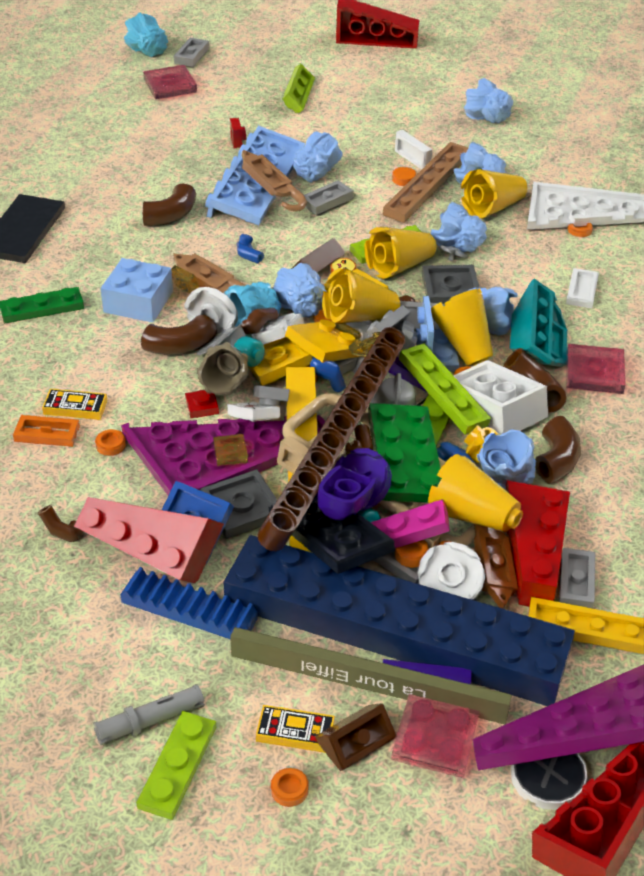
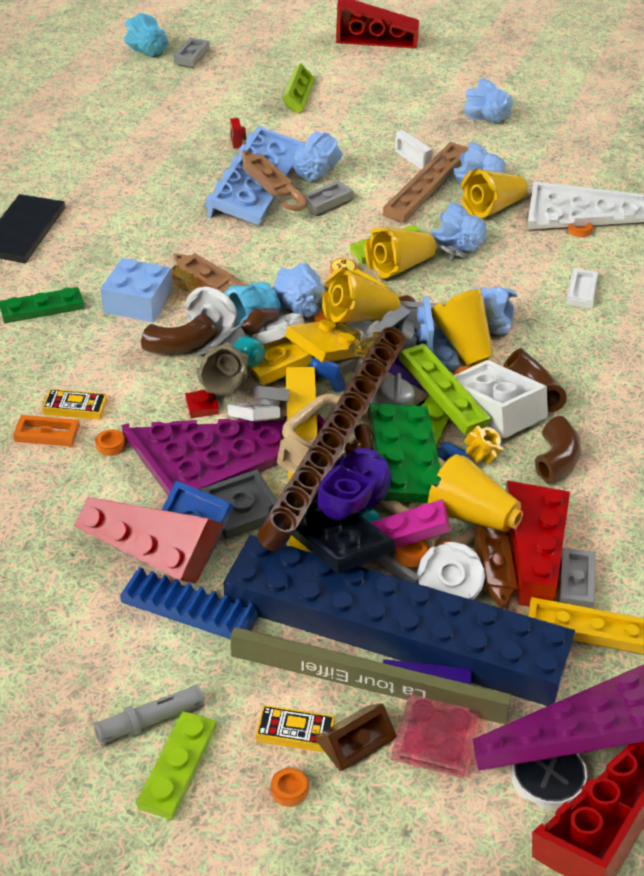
reddish brown arm [37,505,84,542] -> none
clear pink plate [143,65,197,99] -> none
reddish brown cylinder [143,183,196,226] -> none
clear yellow tile [213,434,248,466] -> none
blue arm [236,234,264,264] -> none
slope [291,238,345,272] -> none
orange tile [392,167,416,186] -> none
dark grey plate [422,264,479,304] -> none
light blue hair [477,429,536,489] -> none
teal wedge [509,278,568,367] -> none
clear pink plate [566,344,626,394] -> none

